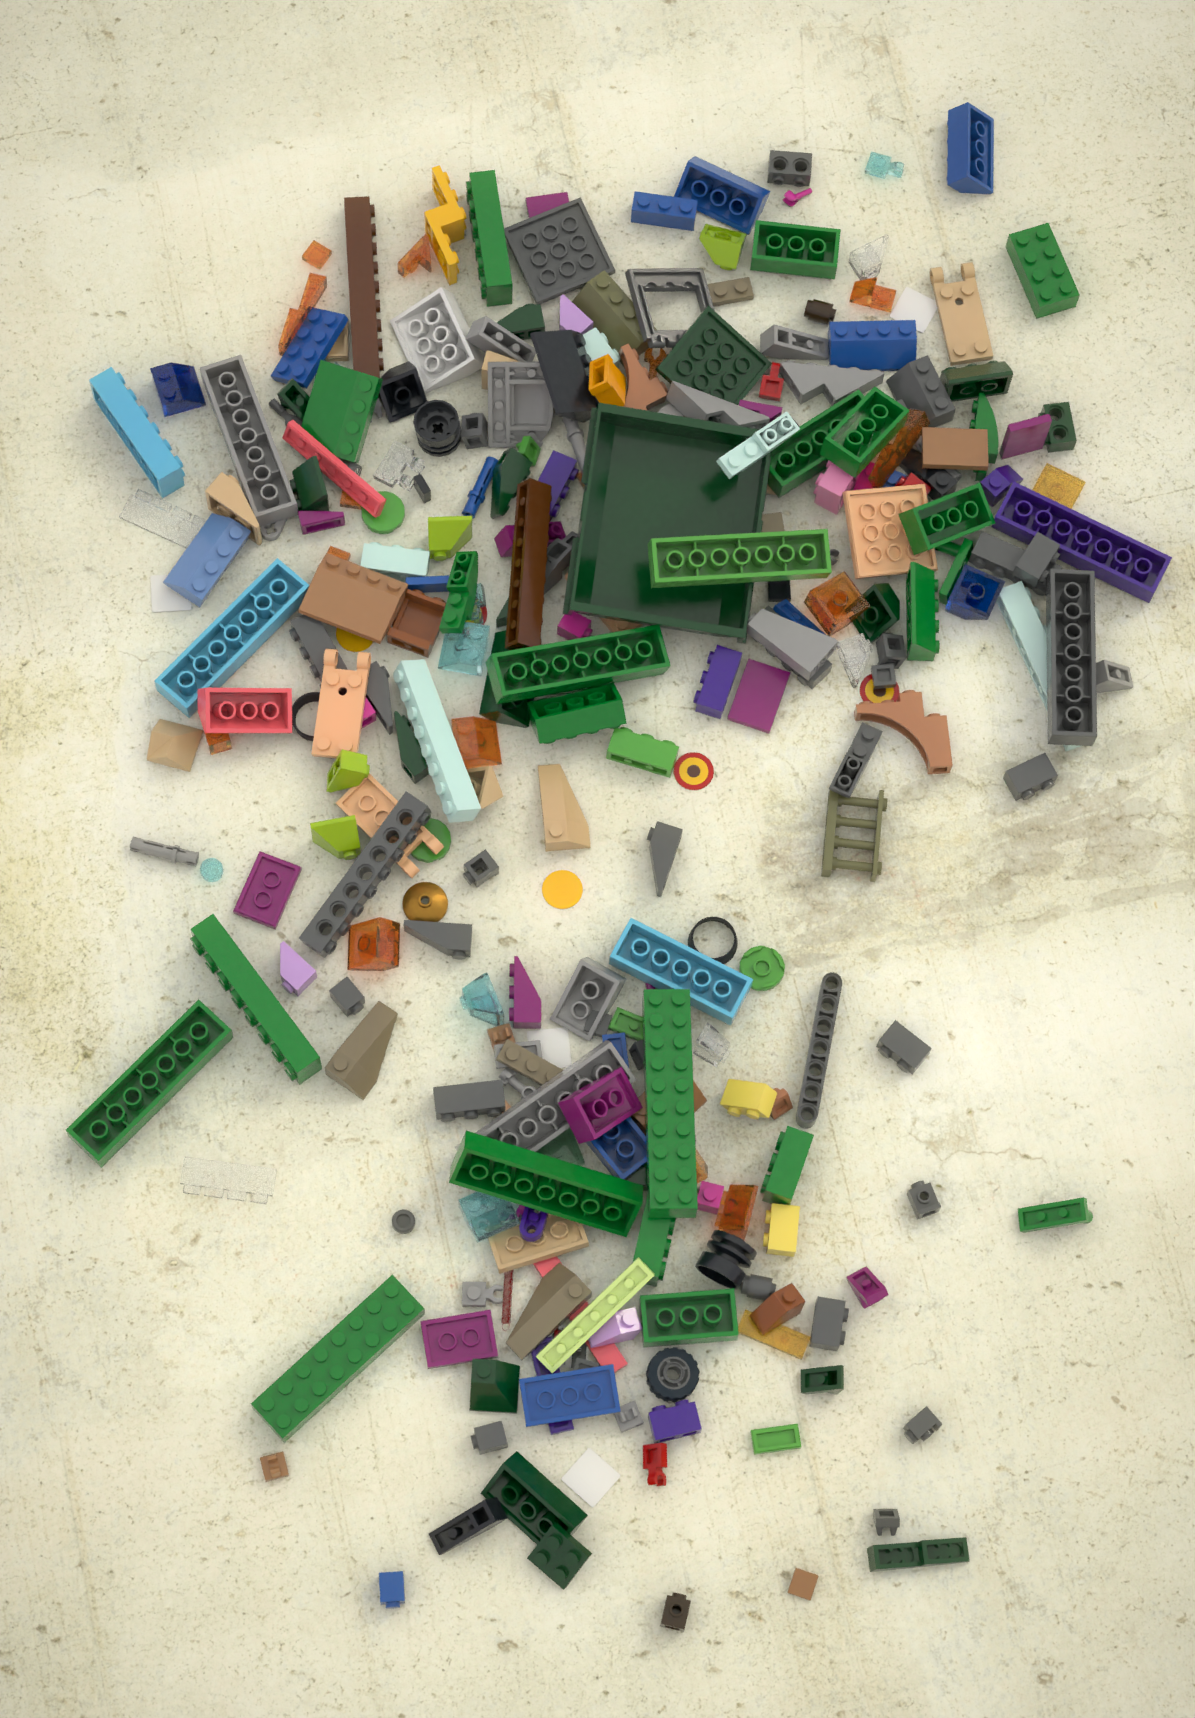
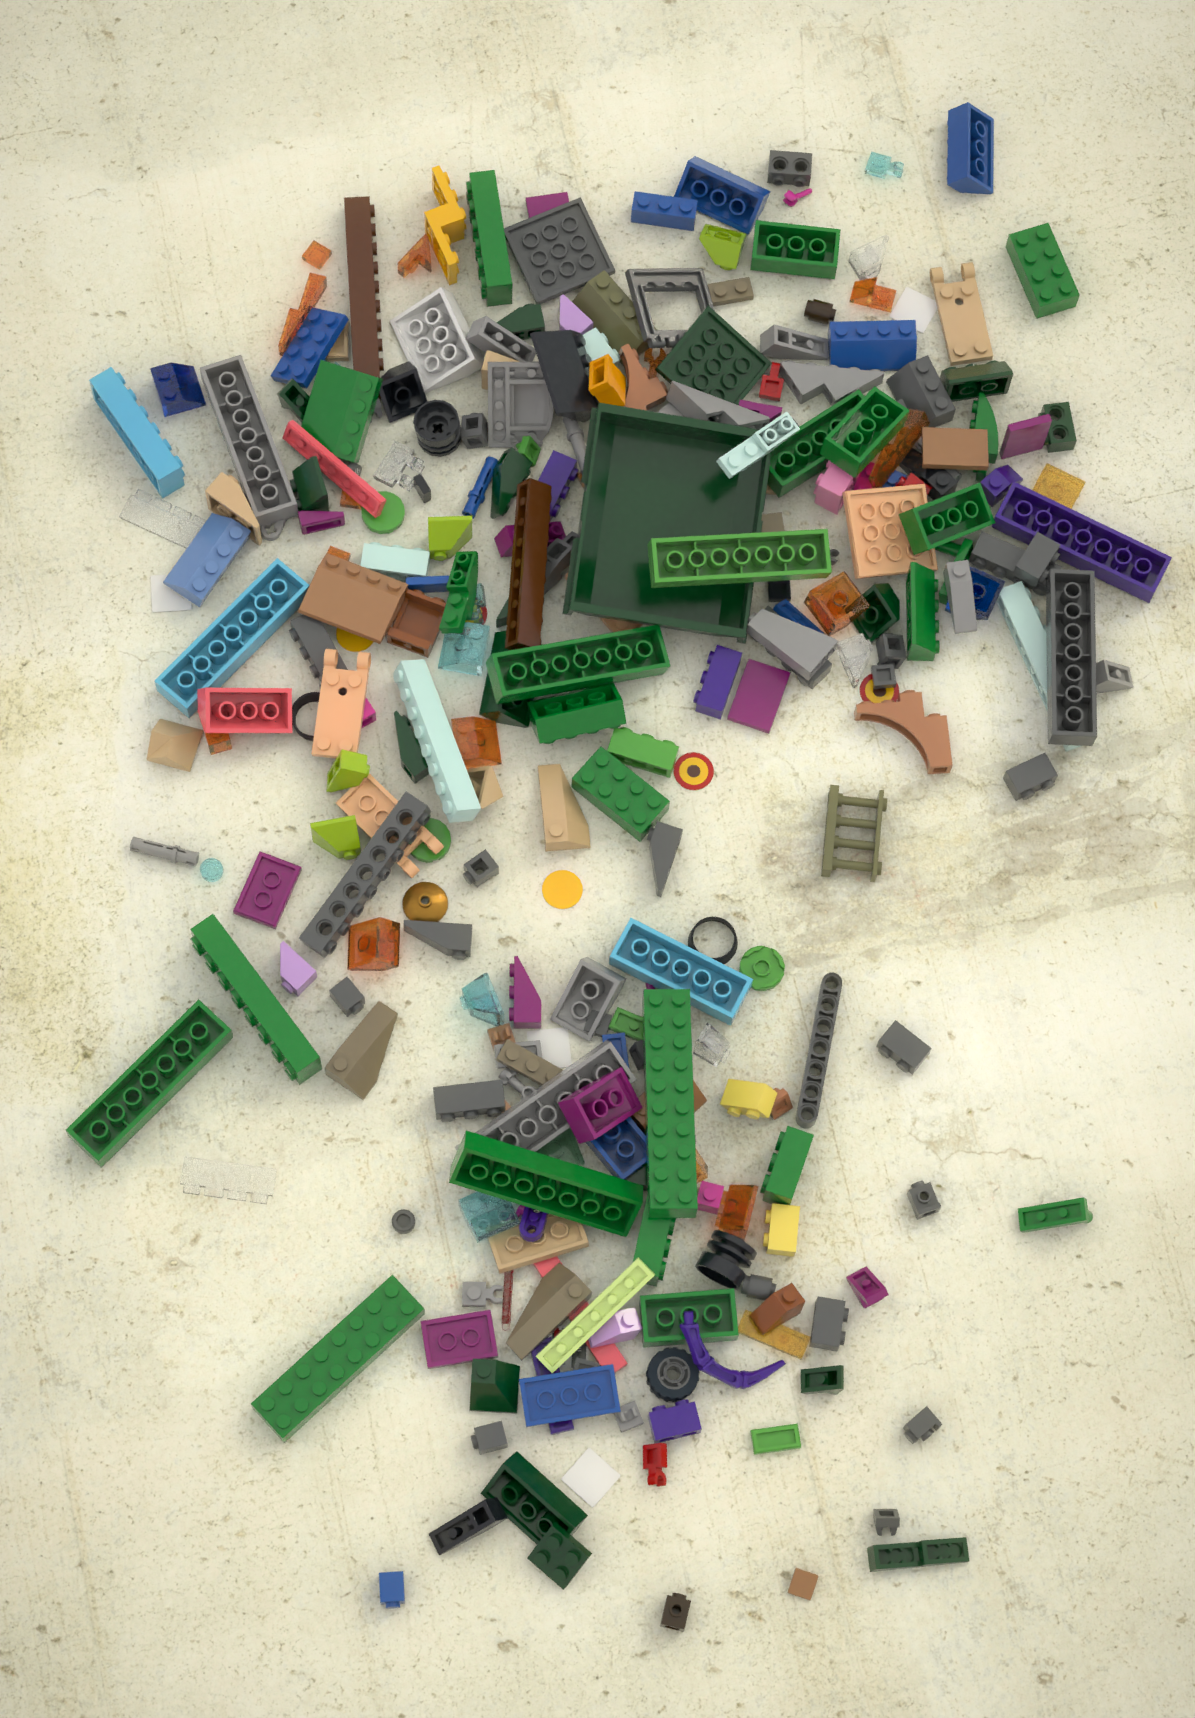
medium nougat tile [260,1451,289,1482] -> none
dark grey piece [269,398,302,426] -> none
dark grey slope [366,661,393,735] -> none
dark pink brick [557,612,593,640] -> none
dark grey slope [829,722,883,798] -> none
none -> green brick [571,746,670,842]
none -> dark purple animal [680,1311,786,1389]
none -> light grey slope [943,560,977,634]

